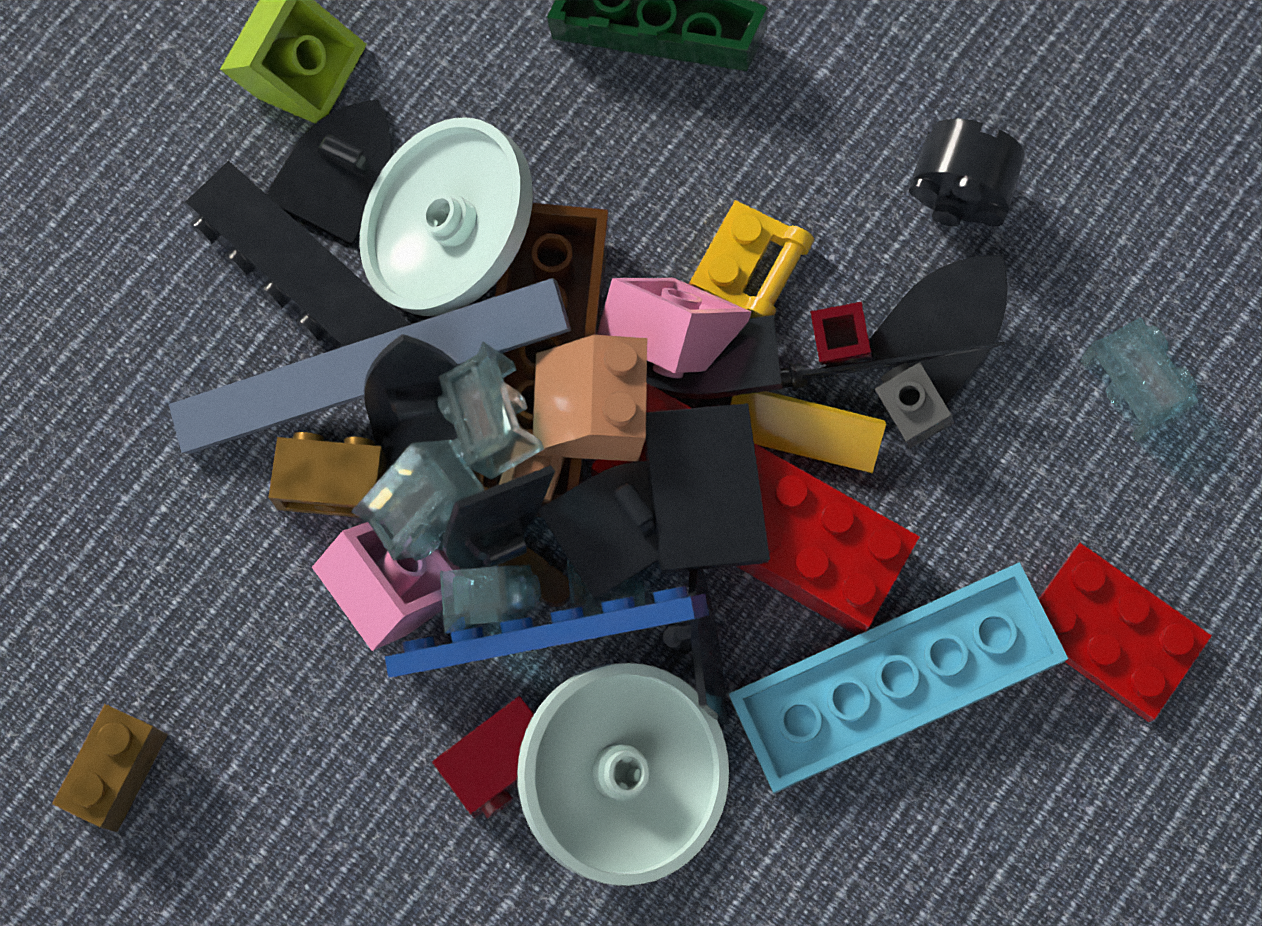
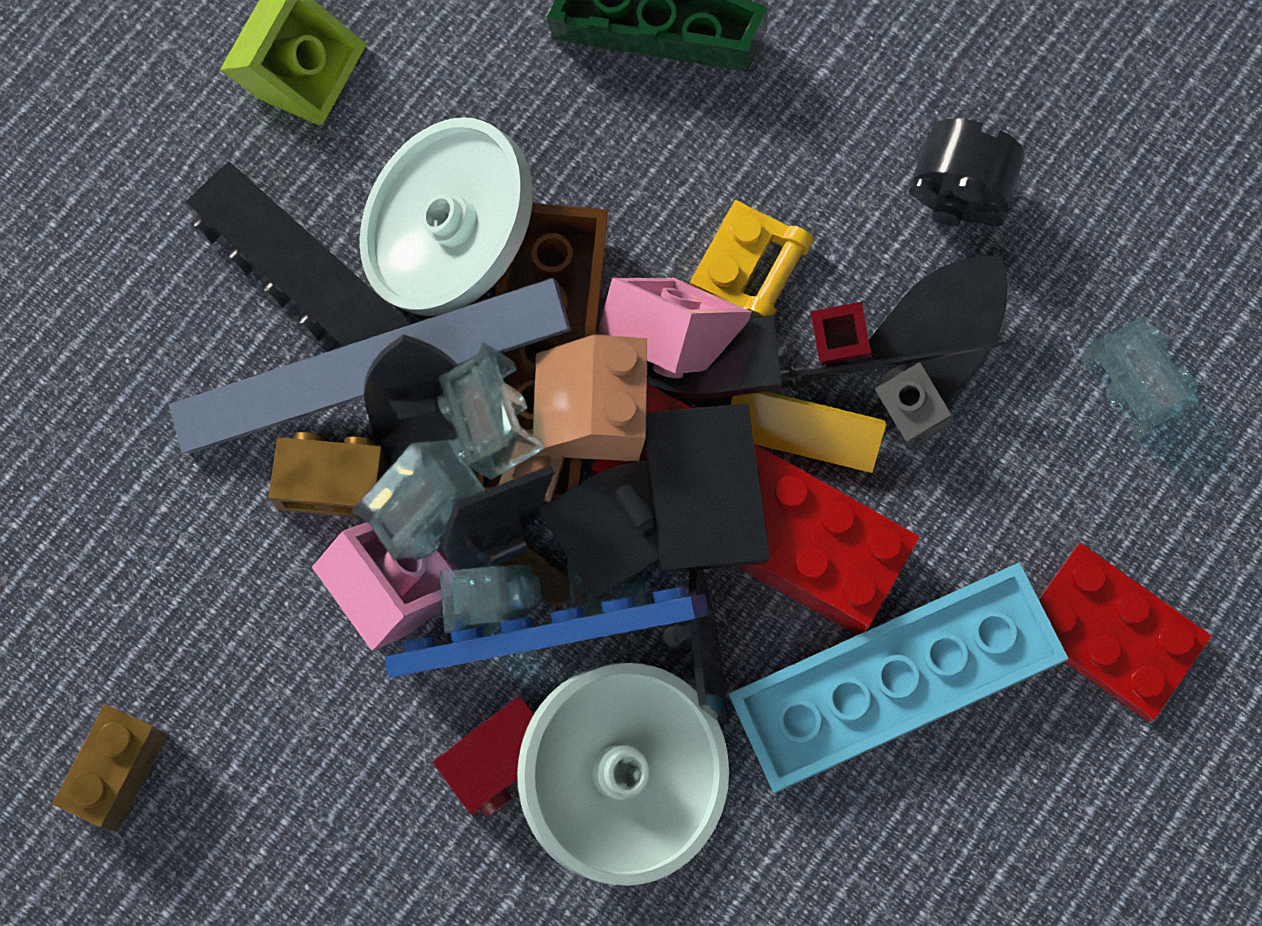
black shield [266,99,391,246] -> none

